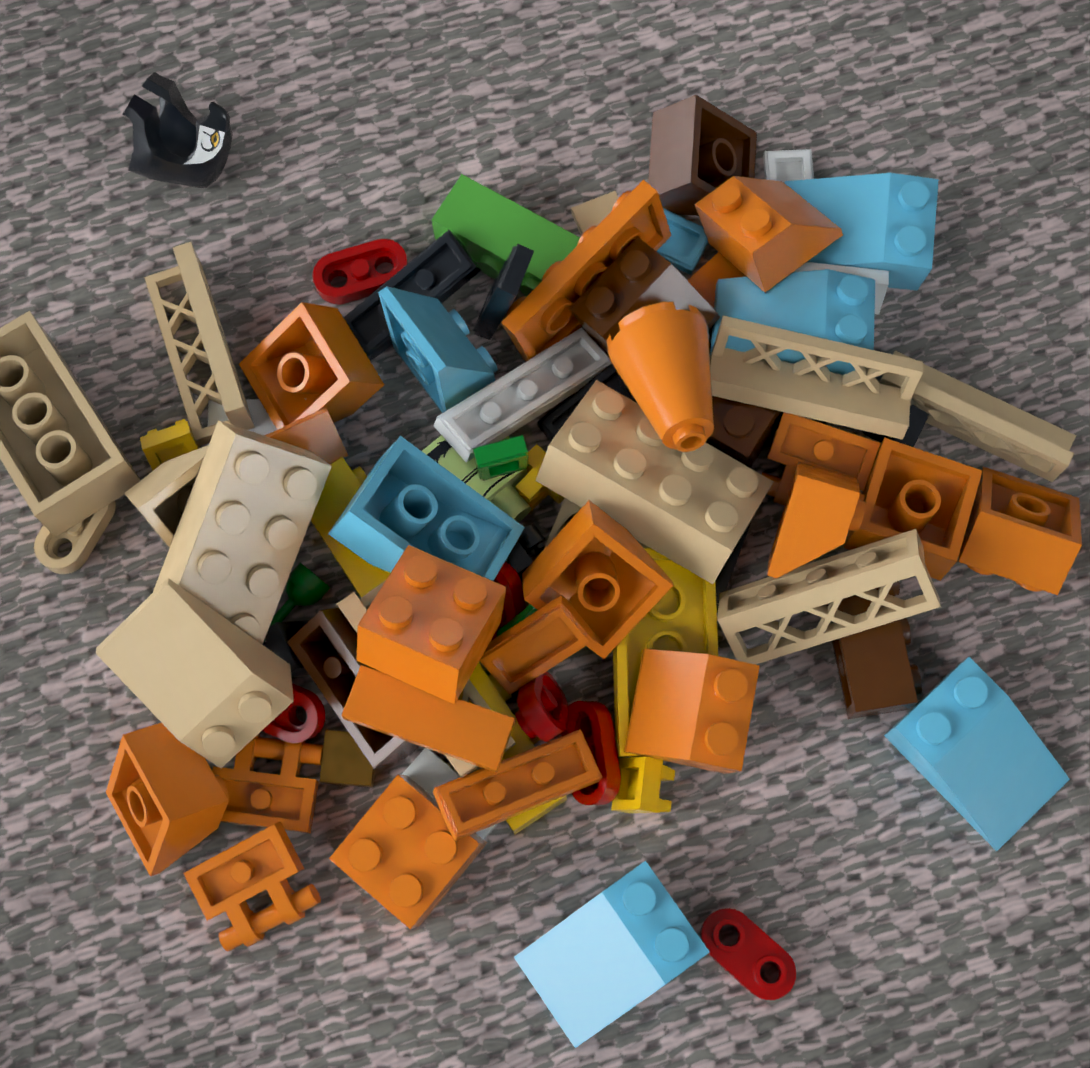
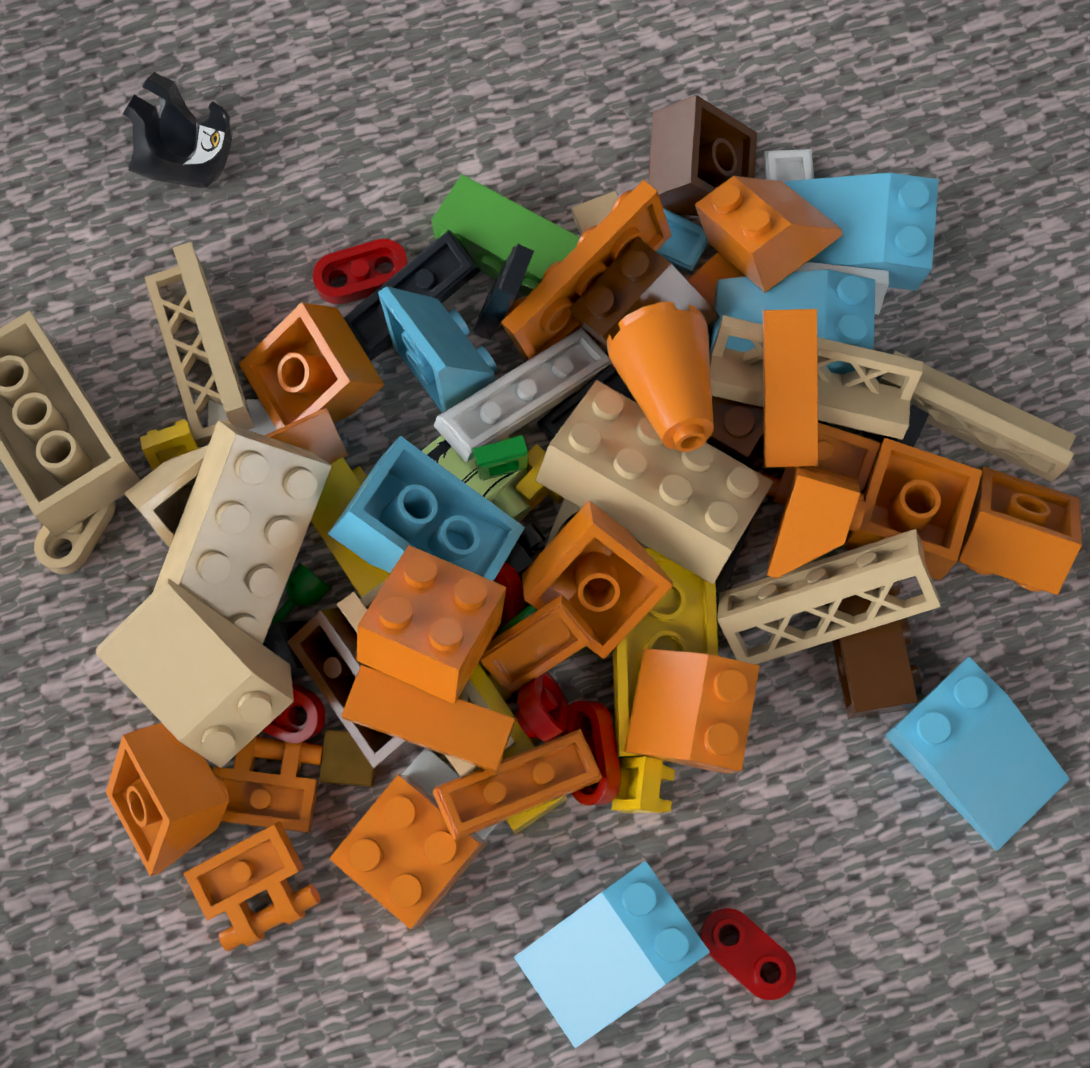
none -> orange tile [763,309,818,467]

